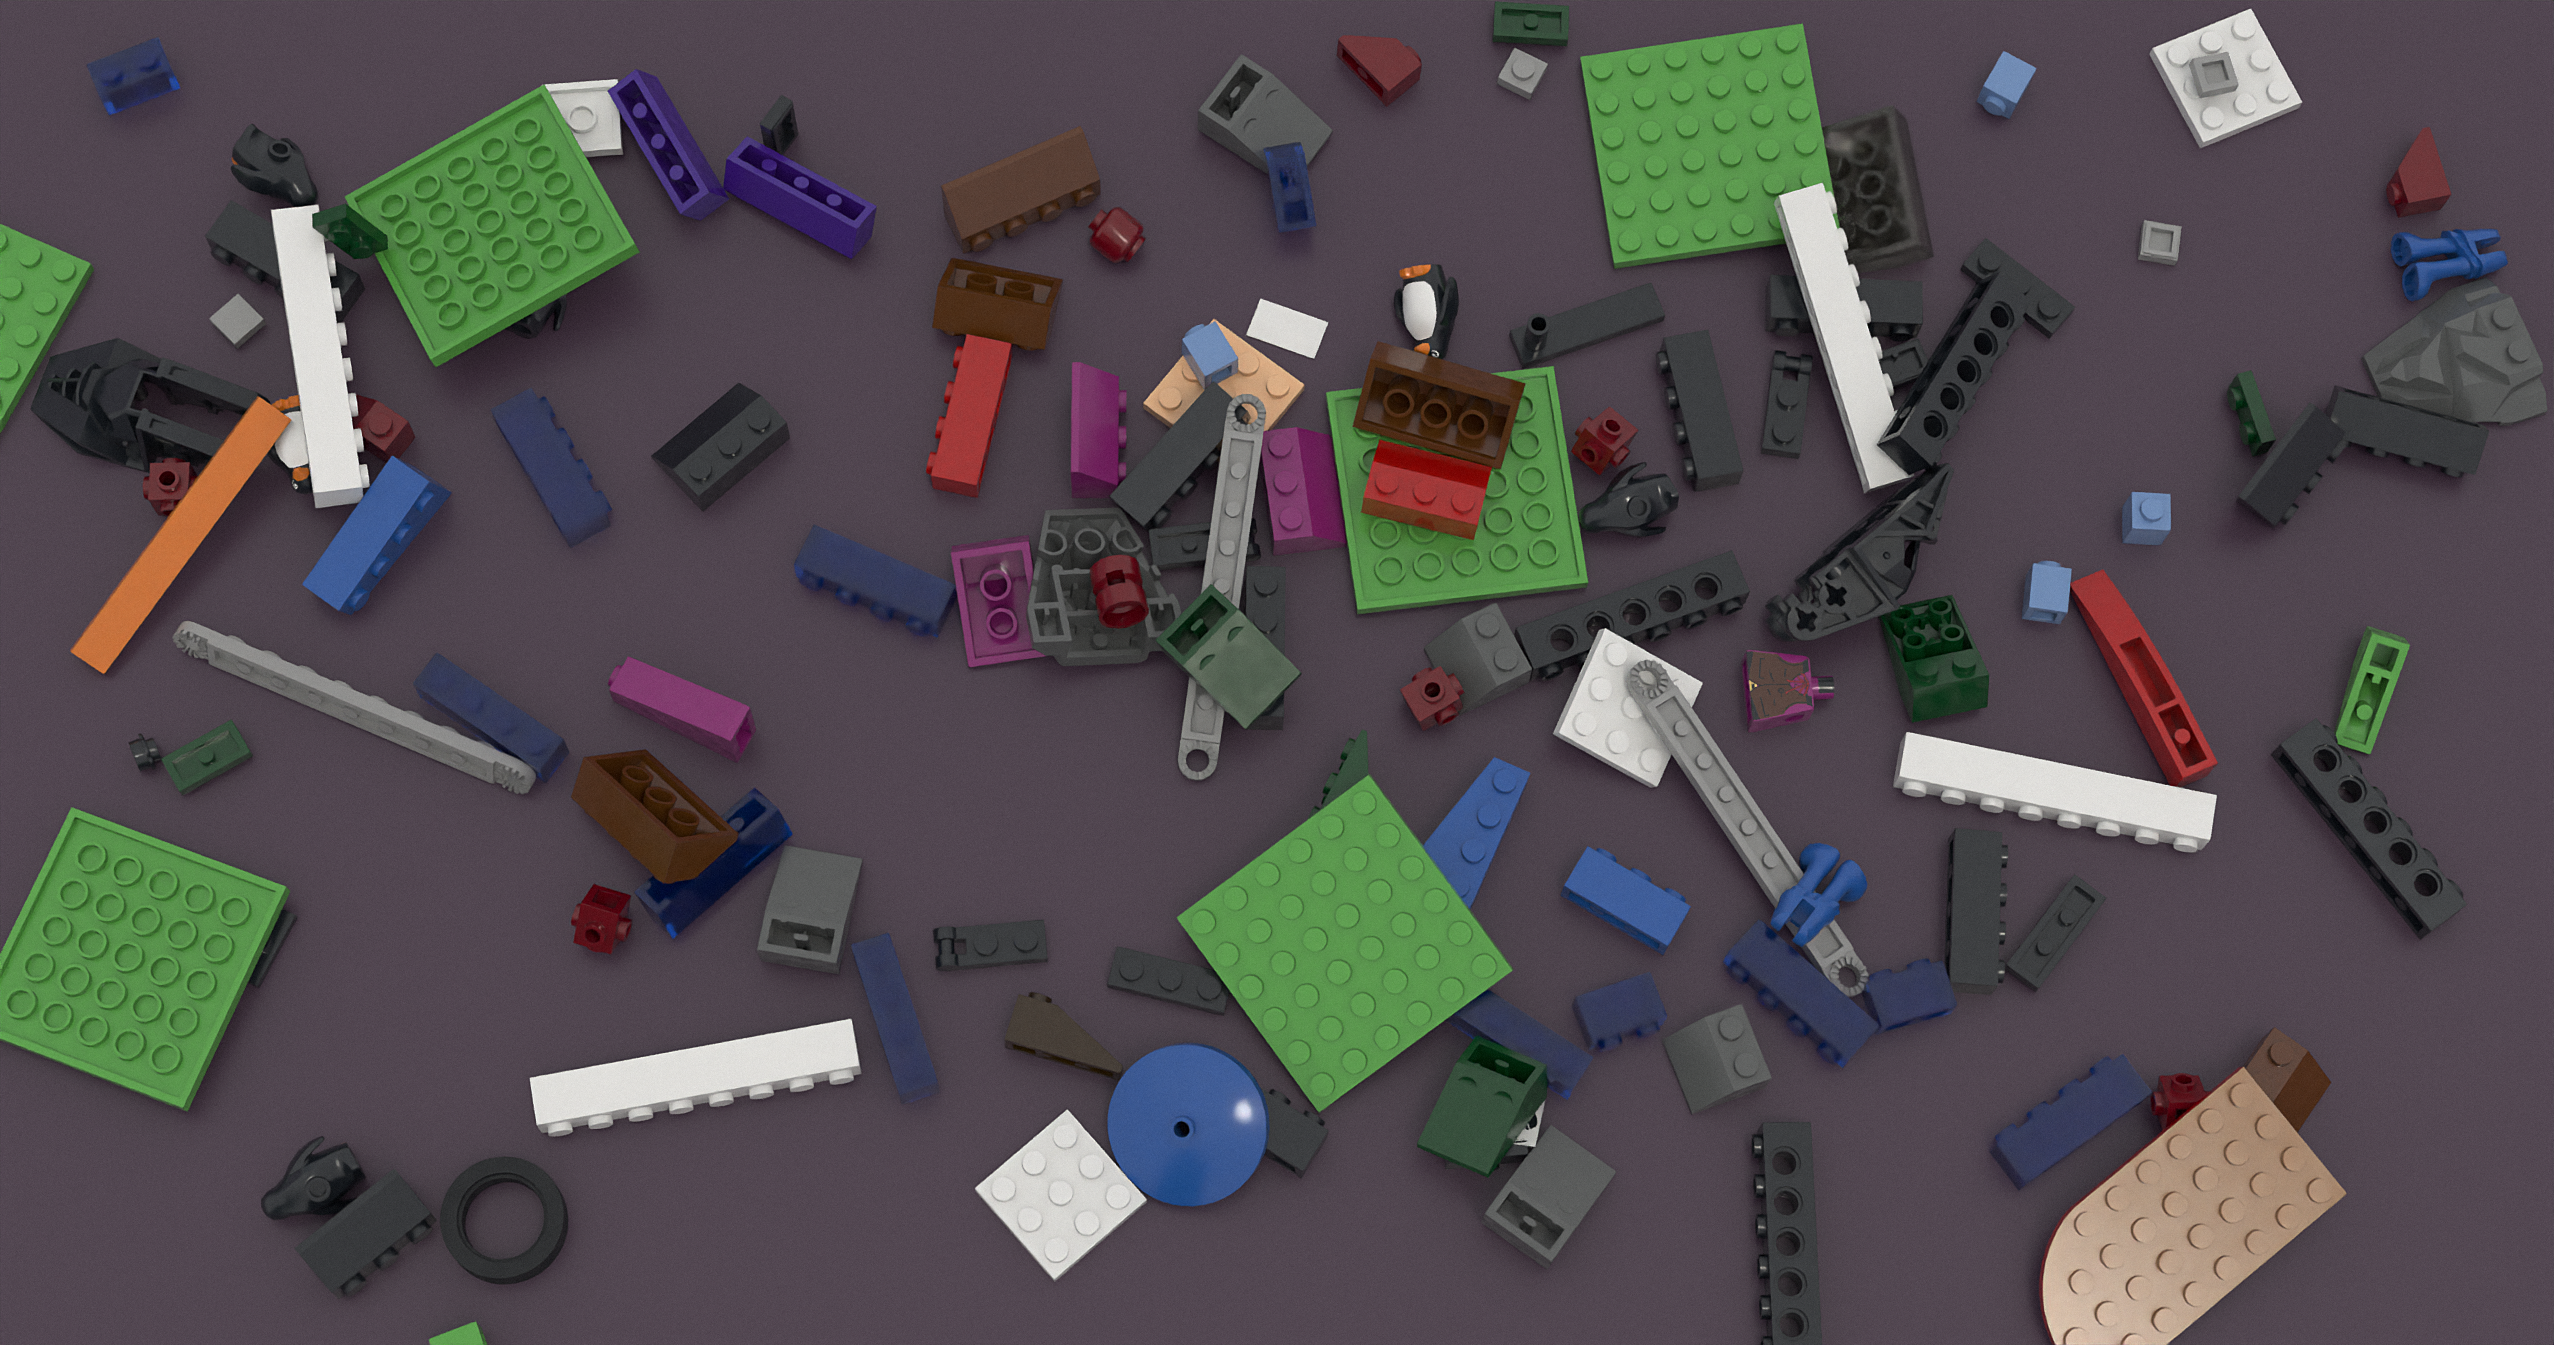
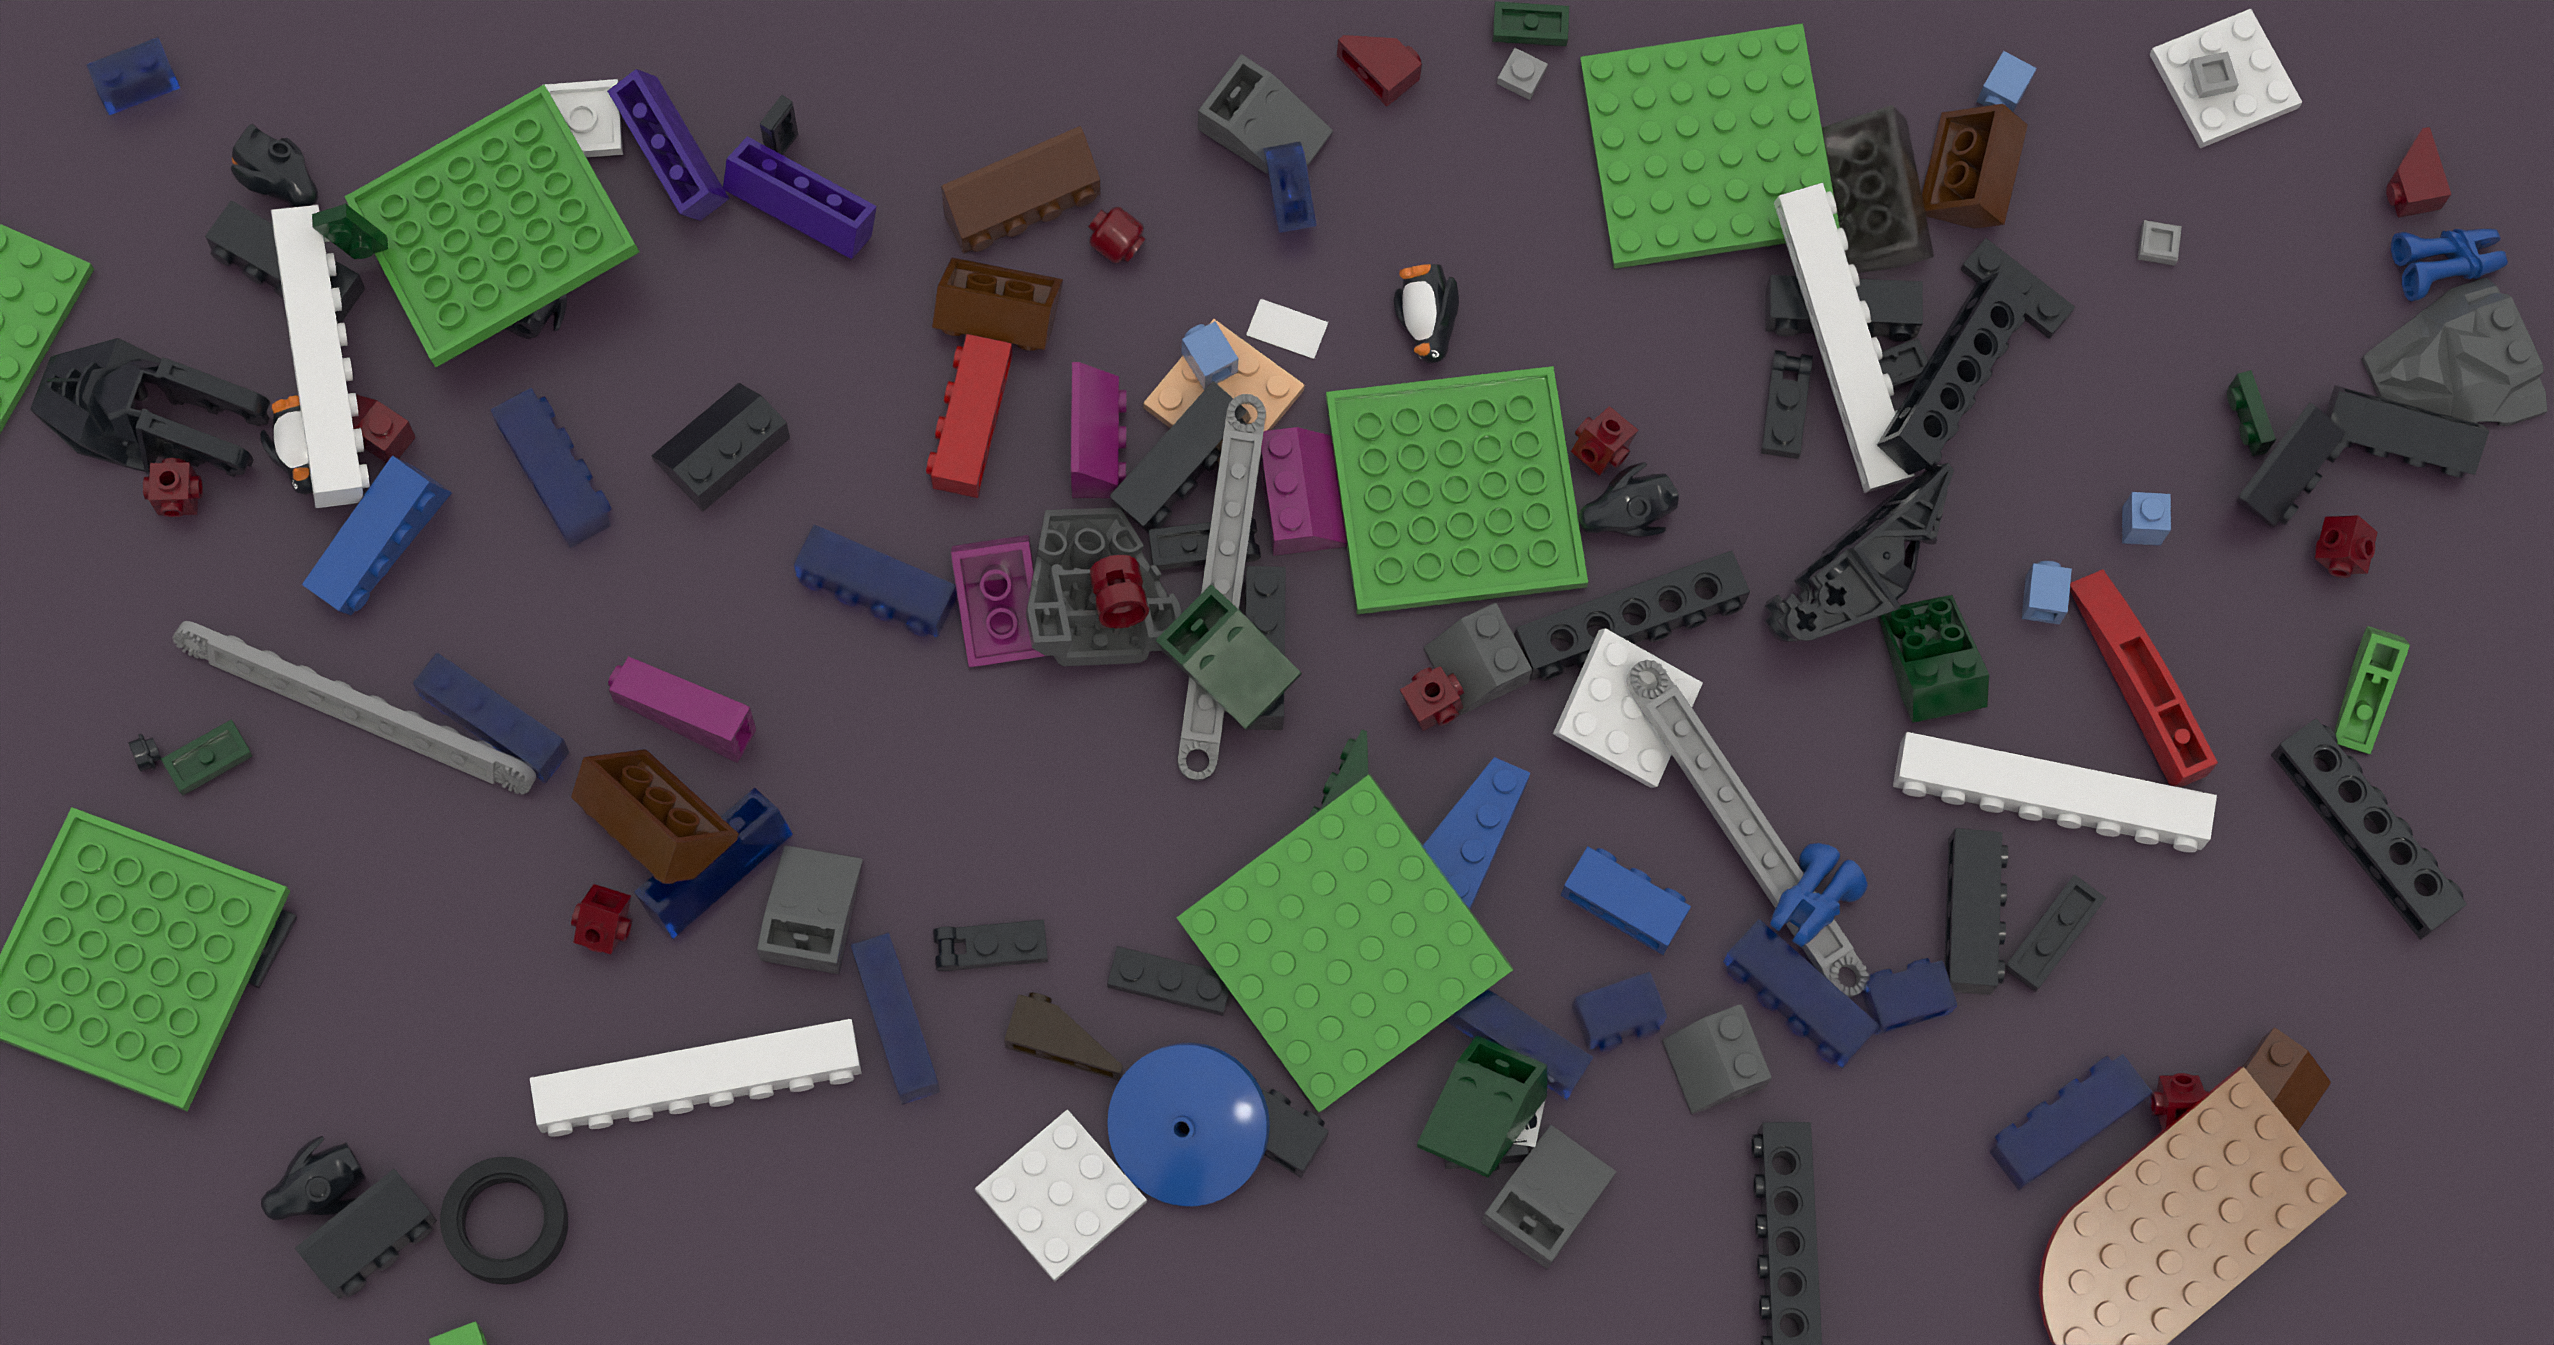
orange tile [70,396,291,674] -> none
light grey tile [209,294,266,349] -> none
reddish brown slope [1352,341,1526,469] -> none
red slope [1361,440,1492,540] -> none
black piece [1509,282,1665,369] -> none
black brick [1655,330,1744,492] -> none
torso [1741,650,1834,733] -> none
none -> reddish brown slope [1918,104,2028,229]
none -> dark red brick [2315,515,2378,578]

